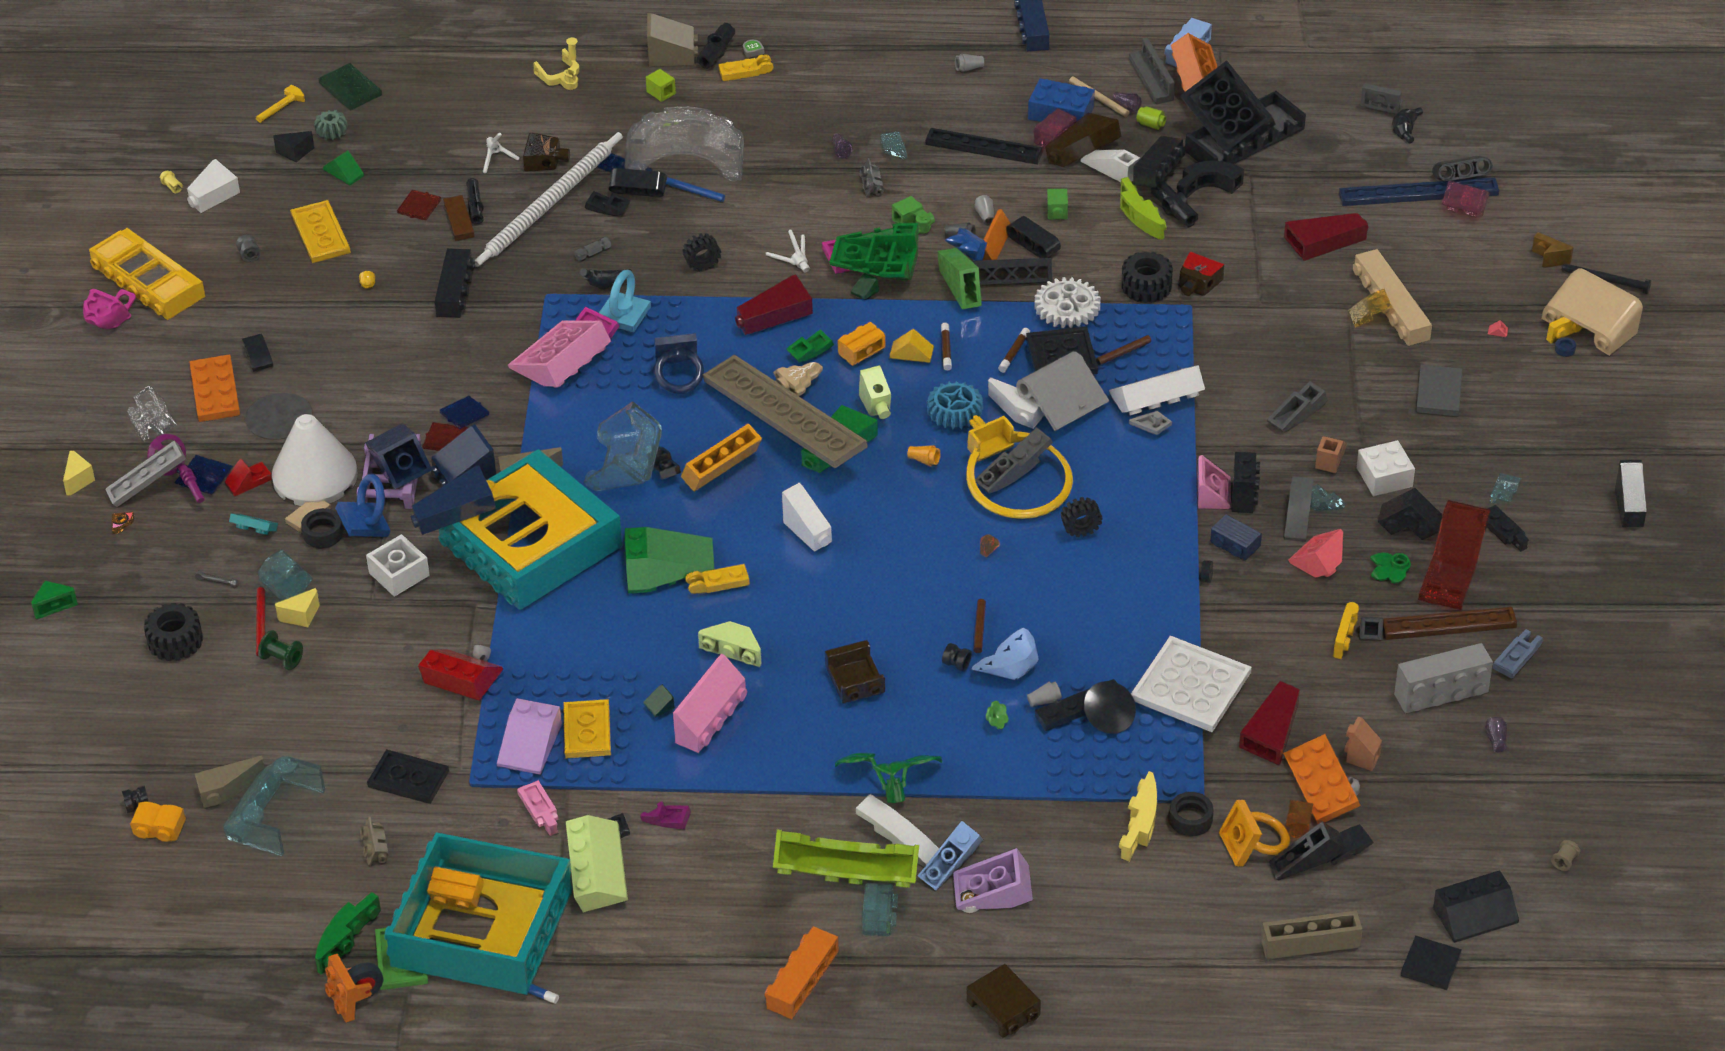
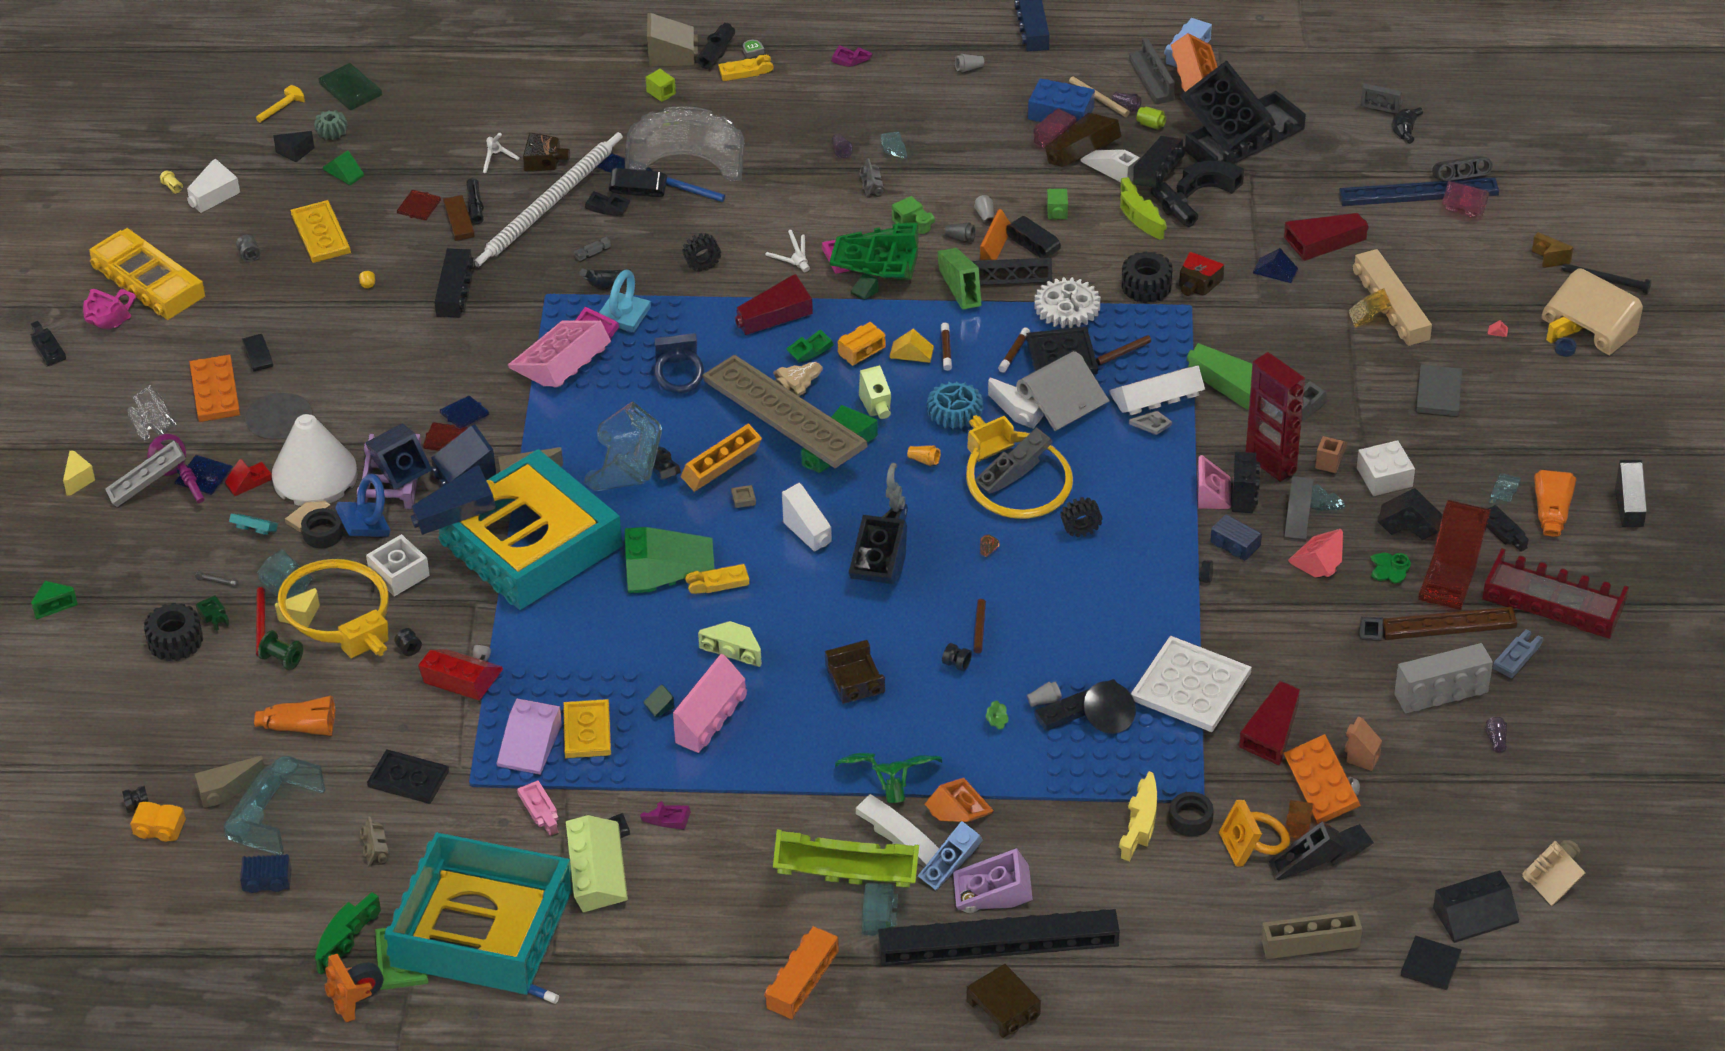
clear orange tile [112,512,135,534] -> none
light orange brick [427,866,484,910] -> none
light yellow piece [533,37,580,90] -> none
black tile [925,128,1043,165] -> none
blue tile [945,228,987,261] -> none
light blue piece [972,628,1039,680] -> none
yellow hinge [1333,602,1359,659] -> none
none -> black hinge [30,321,66,366]
none -> dark green plate [196,595,230,631]
none -> dark blue brick [240,854,292,893]
none -> orange piece [254,695,336,736]
none -> yellow brick [278,559,389,658]
none -> black wheel [394,628,422,656]
none -> dark tan tile [731,485,756,508]
none -> magenta slope [831,45,873,67]
none -> black slope [849,463,908,584]
none -> black brick [878,909,1120,966]
none -> orange slope [925,778,994,822]
none -> bright green slope [1186,343,1252,410]
none -> dark red window [1246,352,1305,482]
none -> clear blue slope [1253,248,1298,283]
none -> window [1482,548,1629,639]
none -> tan hinge [1522,841,1586,906]
none -> orange piece [1534,470,1576,537]

